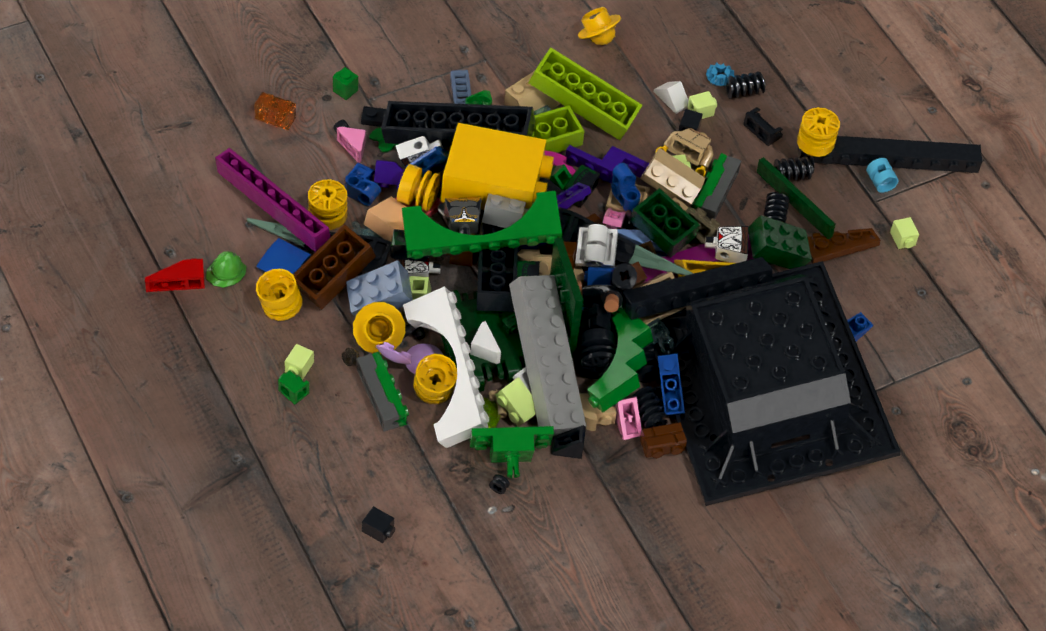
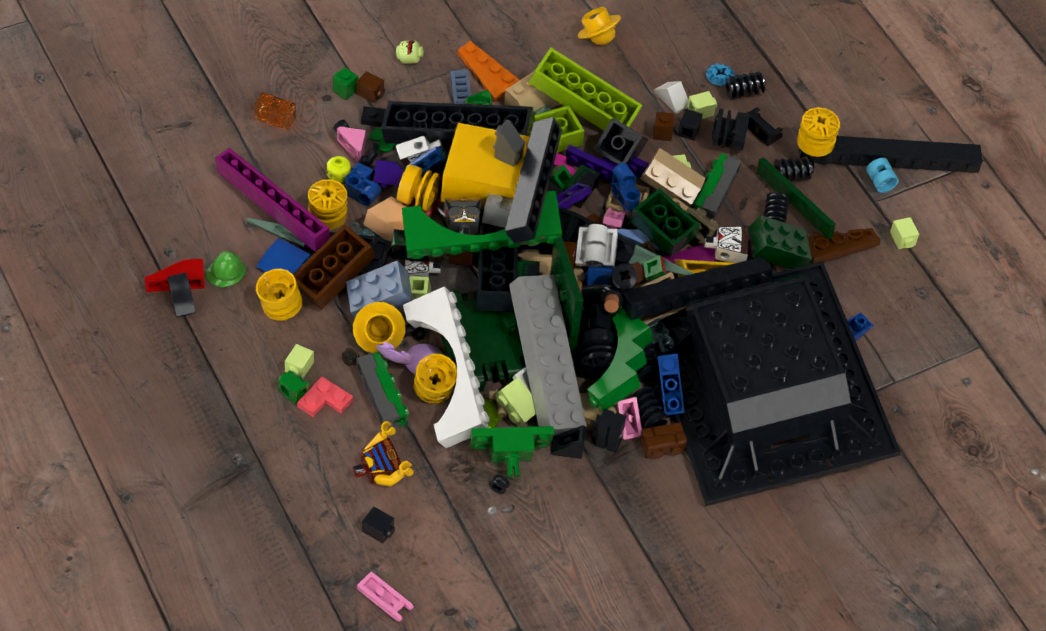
white slope [470,321,501,364] -> none
tan torso [656,128,714,177] -> none
none -> black slope [167,272,196,317]
none -> coral plate [297,377,354,417]
none -> neon yellow head [327,156,351,183]
none -> torso [353,421,414,486]
none -> reddish brown brick [356,71,385,103]
none -> bright pink hinge [357,571,414,622]
none -> black arm [361,143,380,166]
none -> yellowish green head [396,40,424,64]
none -> orange wing [457,41,520,103]
none -> dark grey slope [493,120,525,167]
none -> black brick [505,117,562,244]
none -> black brick [592,409,626,453]
none -> black slope [594,118,649,165]
none -> green plate [643,255,666,281]
none -> reddish brown brick [653,112,674,141]
none -> black wheel [711,108,750,151]

